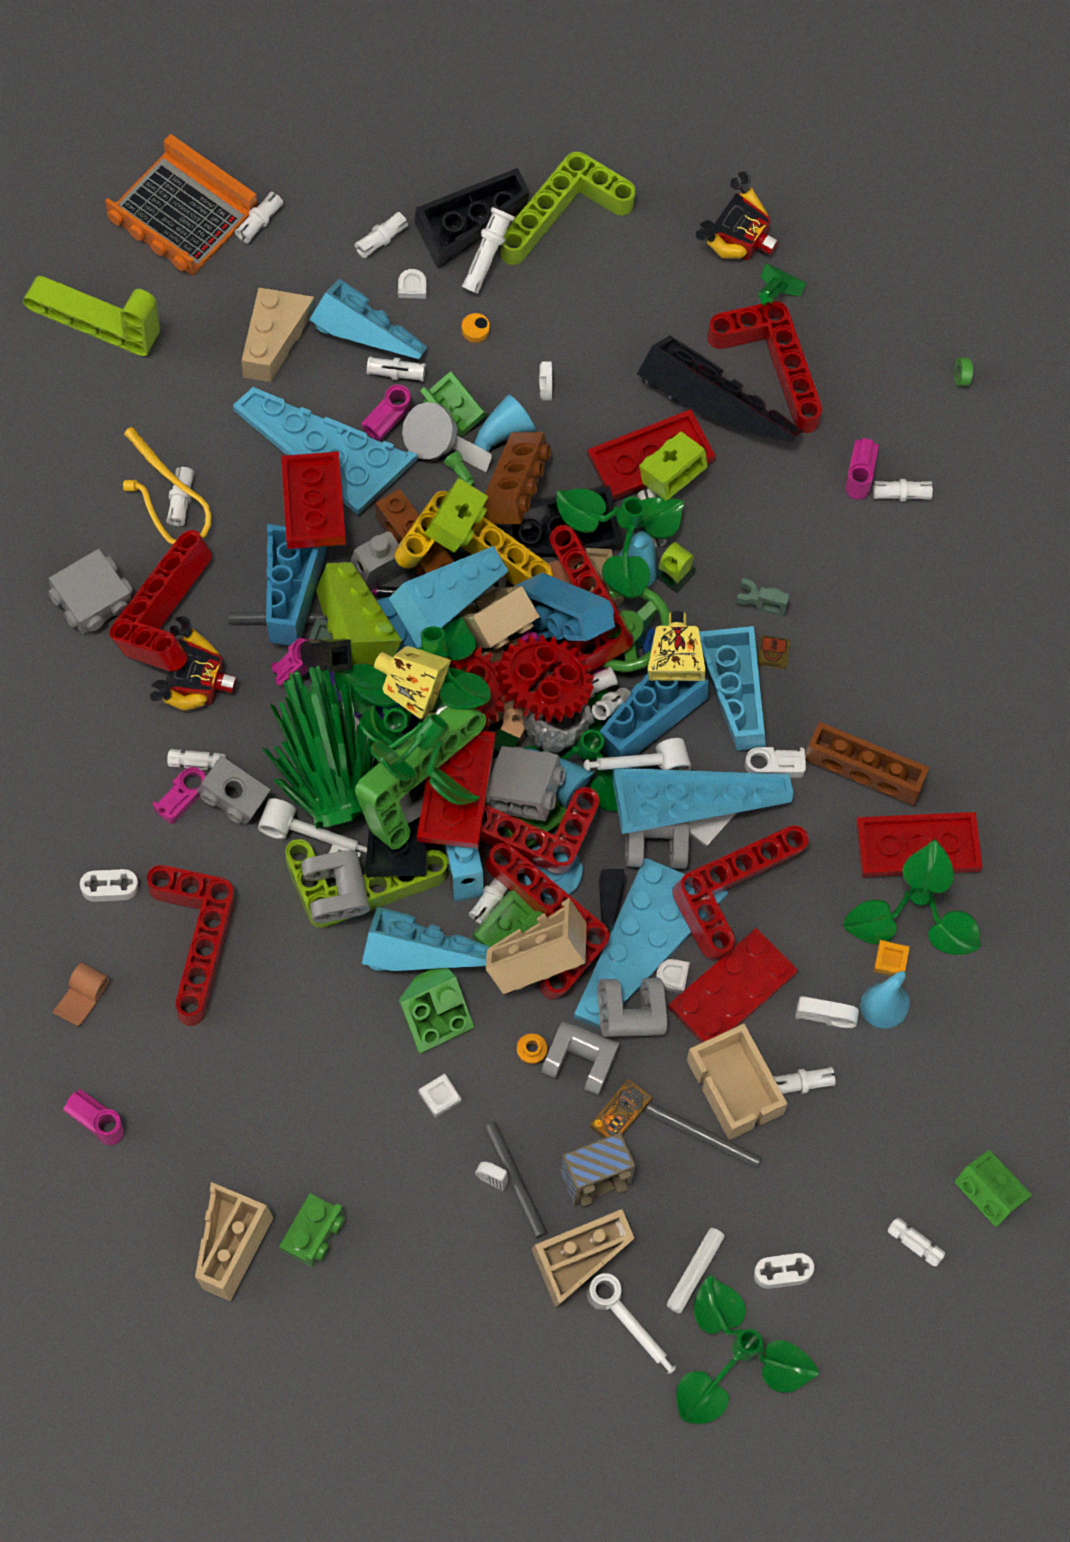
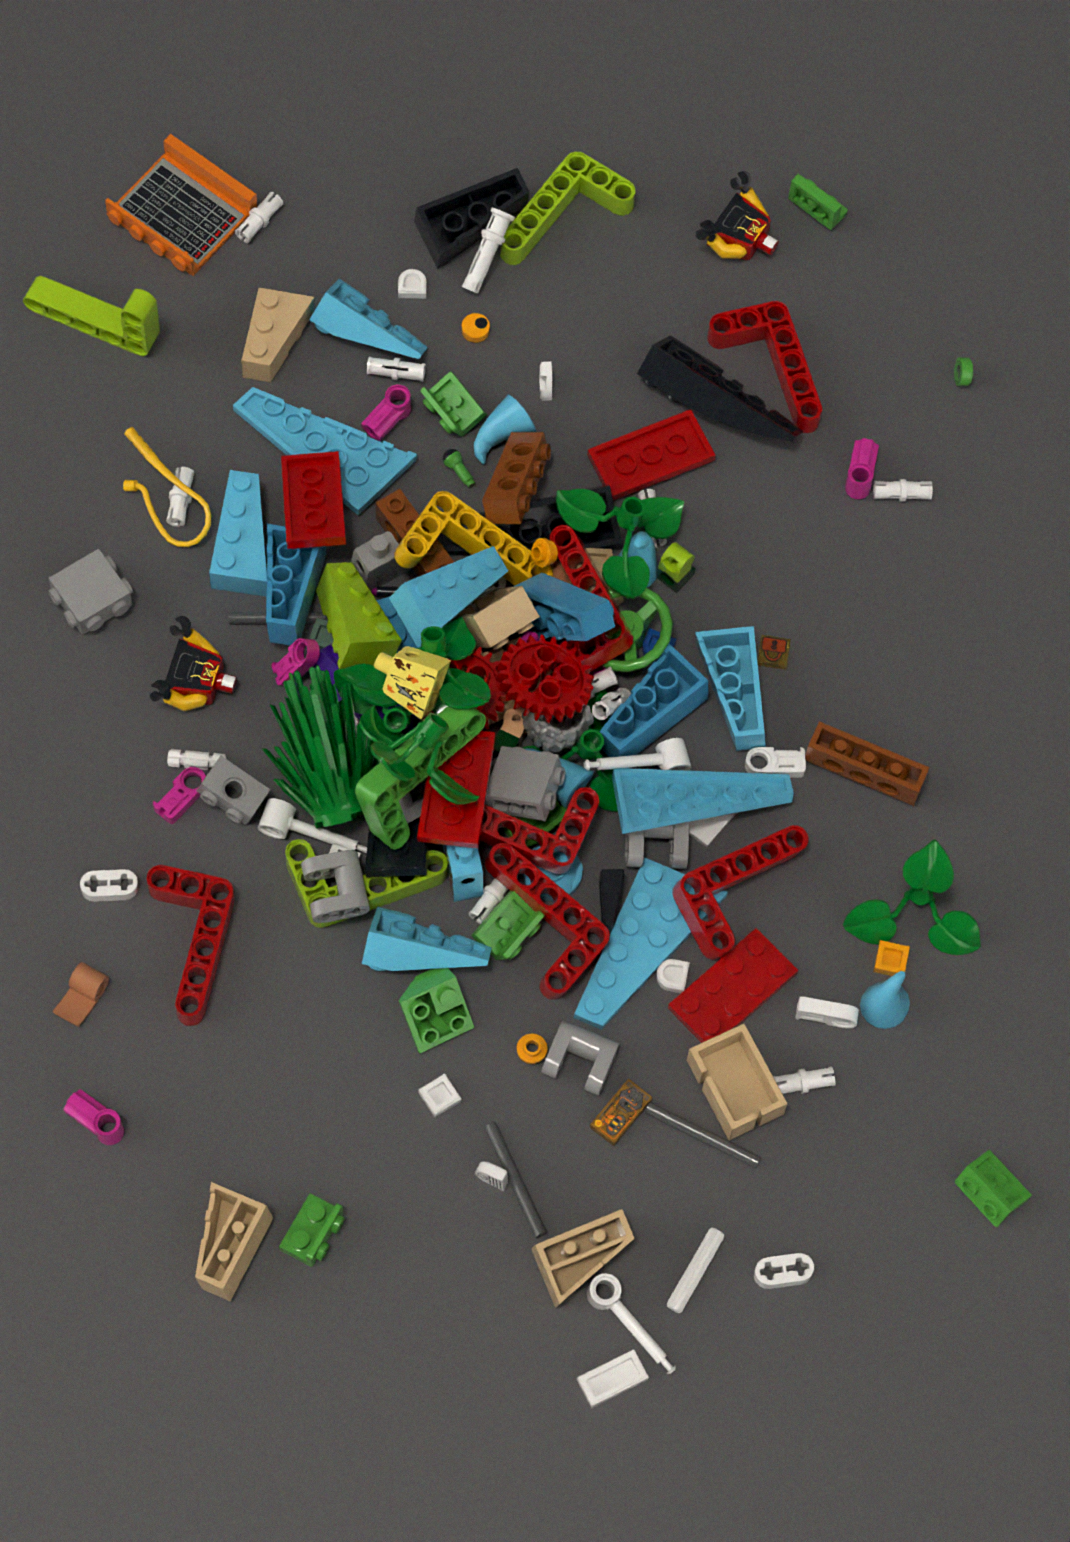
red beam [109,530,213,671] -> none
black leg [300,638,352,672] -> none
white pin [354,212,408,258] -> none
light grey tile [402,402,457,460] -> none
lime brick [424,478,489,552] -> none
white sticker [452,436,492,472] -> none
tan wedge [486,898,586,994] -> none
dark tan container [560,1132,635,1207] -> none
light grey connector [597,978,667,1037] -> none
lime brick [639,432,708,501] -> none
light yellow torso [648,611,705,681] -> none
green plant [676,1275,820,1425] -> none
sand green plate [736,578,789,617] -> none
green piece [757,263,807,305] -> none
red plate [856,812,983,877] -> none
white axle [888,1218,945,1267] -> none
none -> medium azure wedge [209,470,267,597]
none -> light orange plate [531,538,558,567]
none -> white tile [577,1350,649,1408]
none -> bright green bracket [788,173,848,230]

